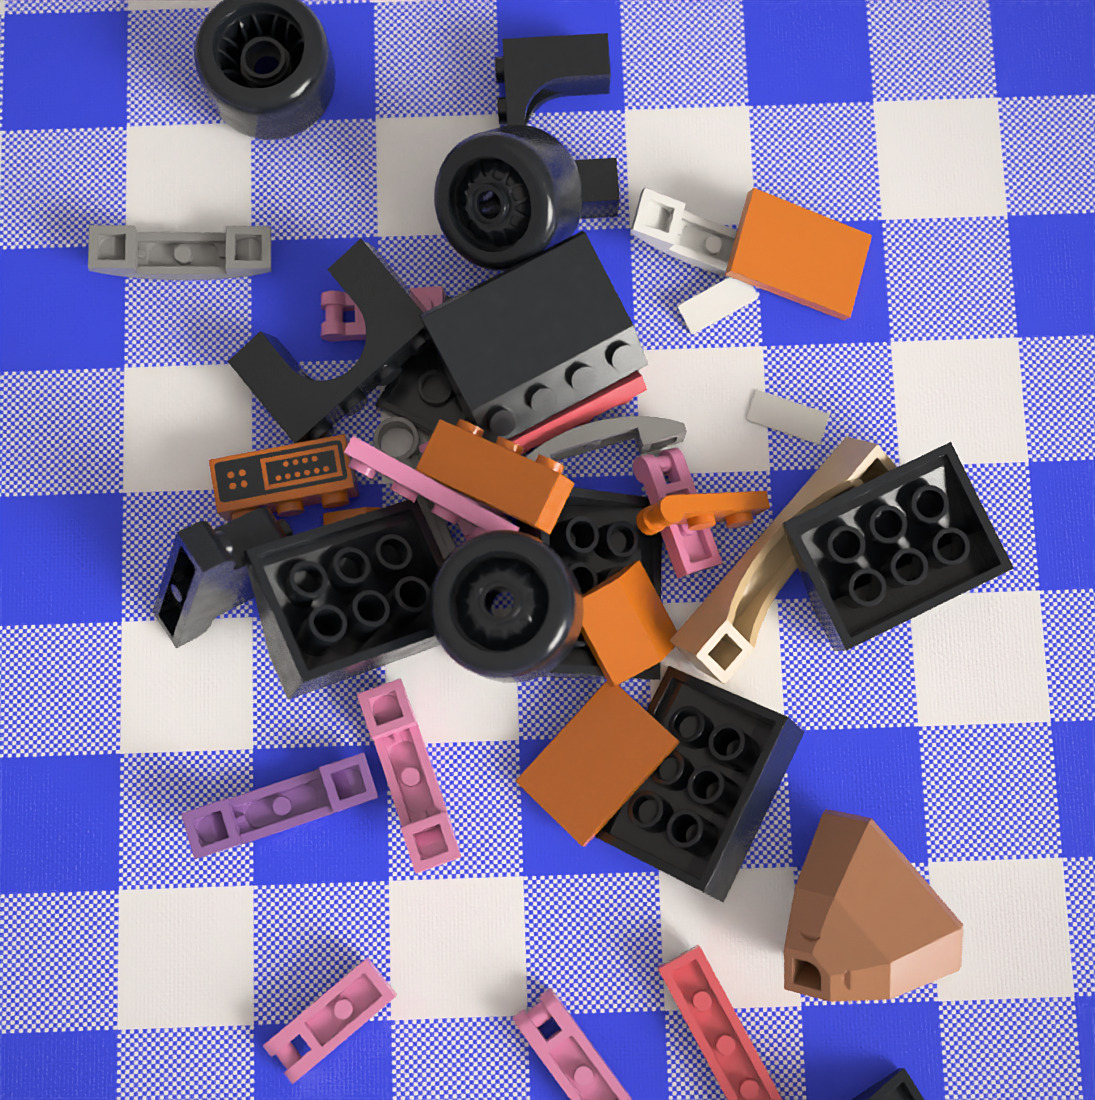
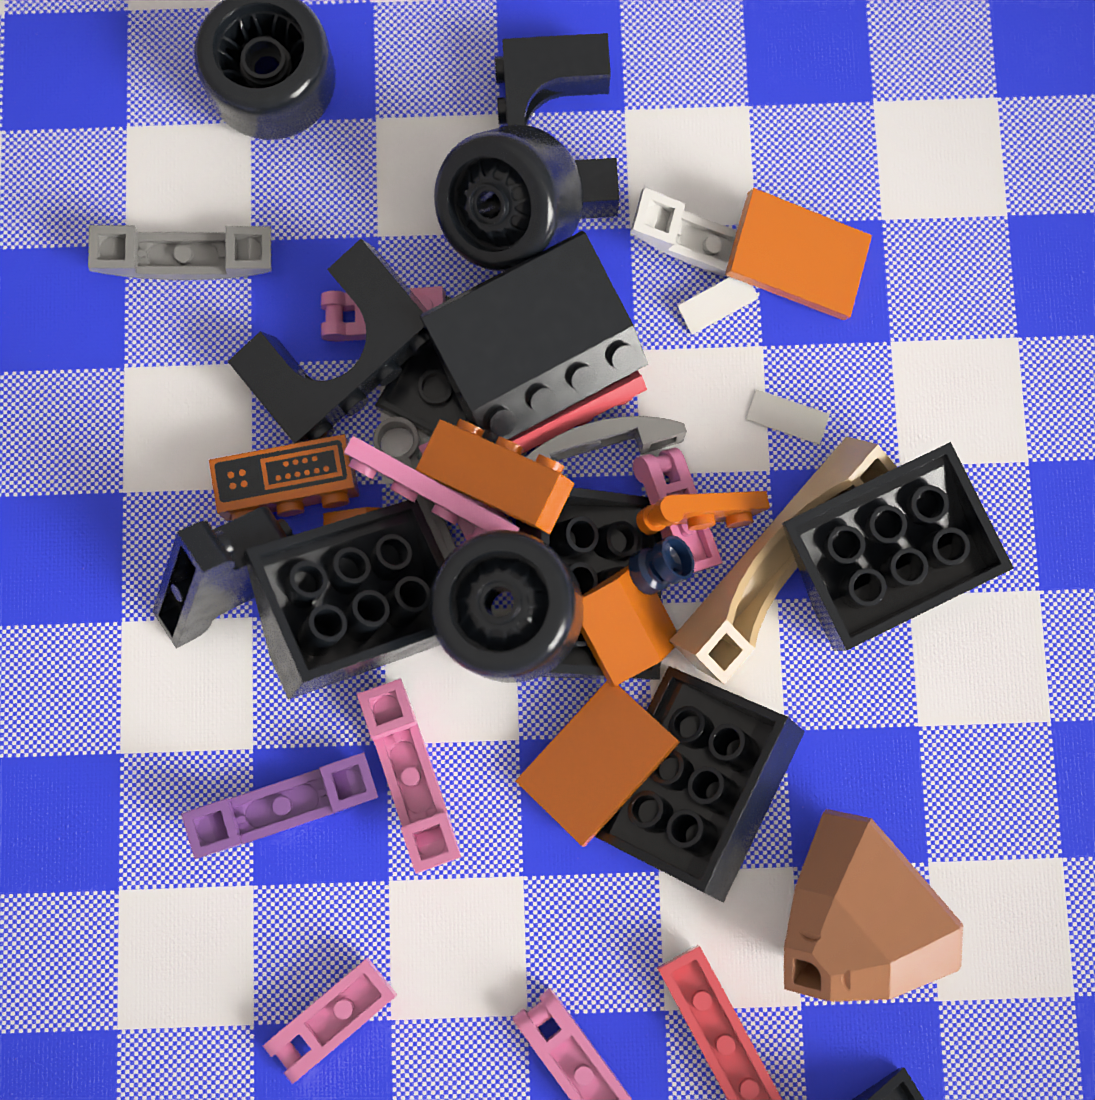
none -> dark blue wheel [628,535,695,595]

